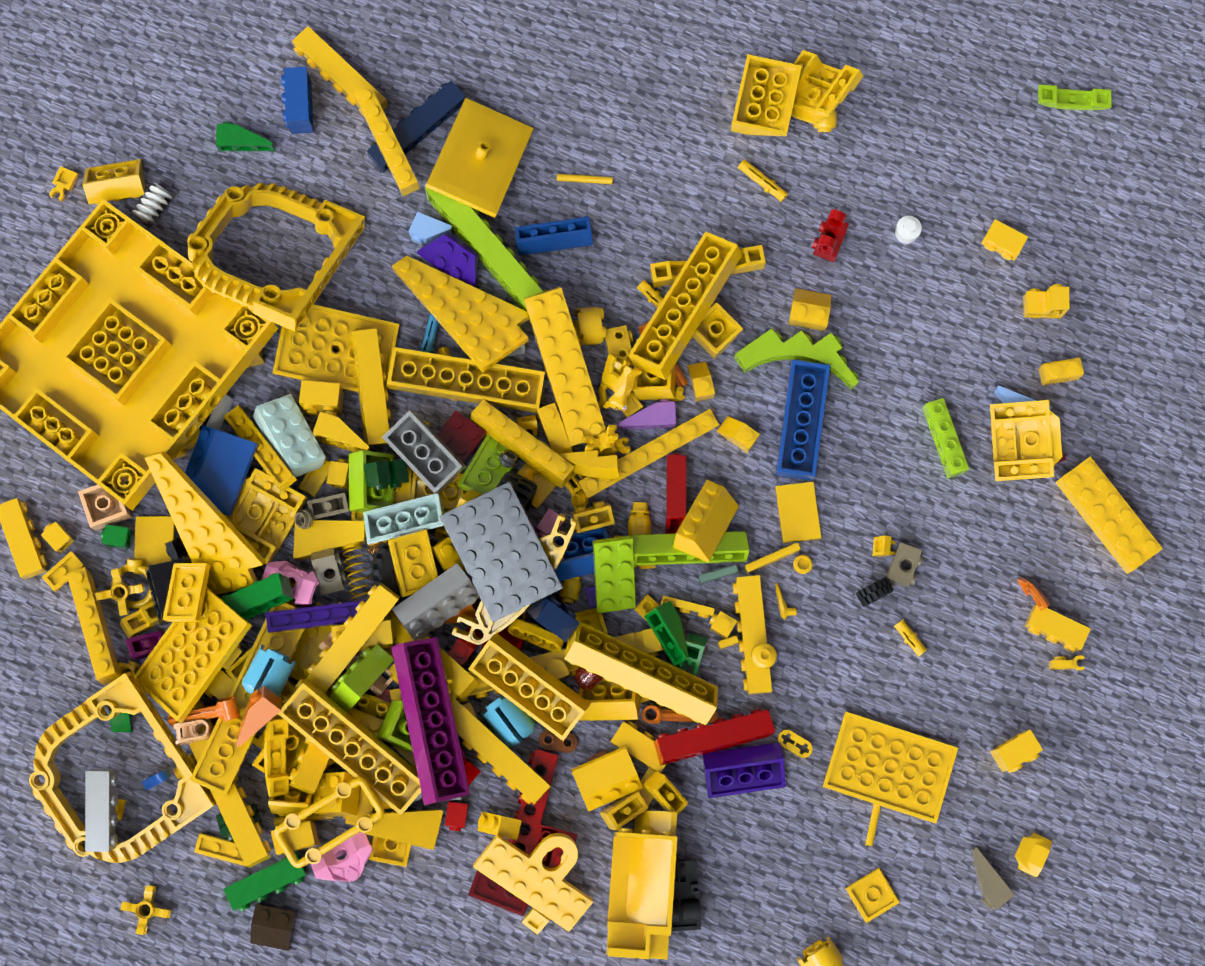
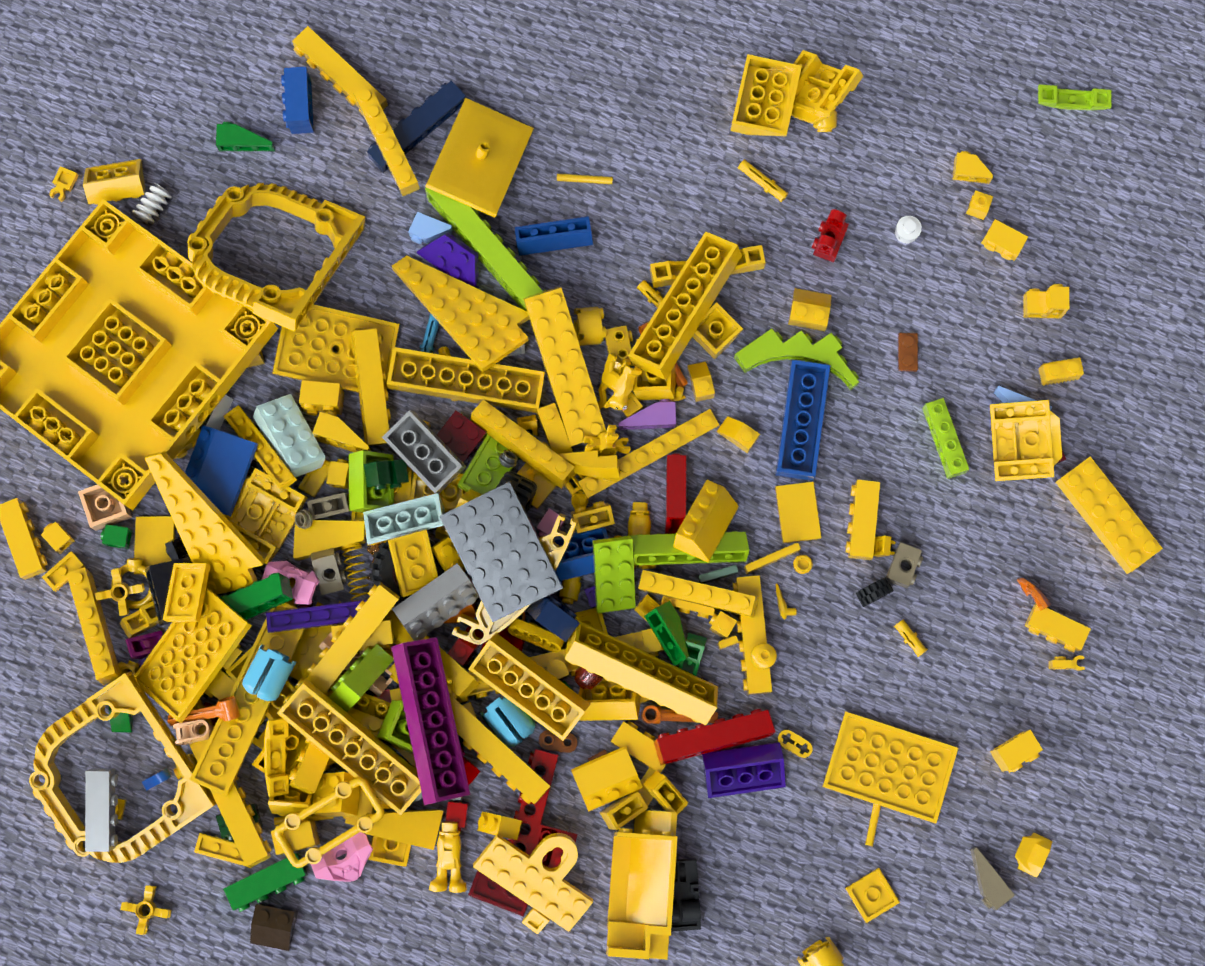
slope [236,686,282,747] -> none
none -> yellow piece [429,822,467,893]
none -> yellow brick [638,570,758,618]
none -> yellow brick [845,479,880,560]
none -> dark orange plate [898,333,918,372]
none -> yellow slope [952,151,993,184]
none -> yellow brick [966,190,993,220]

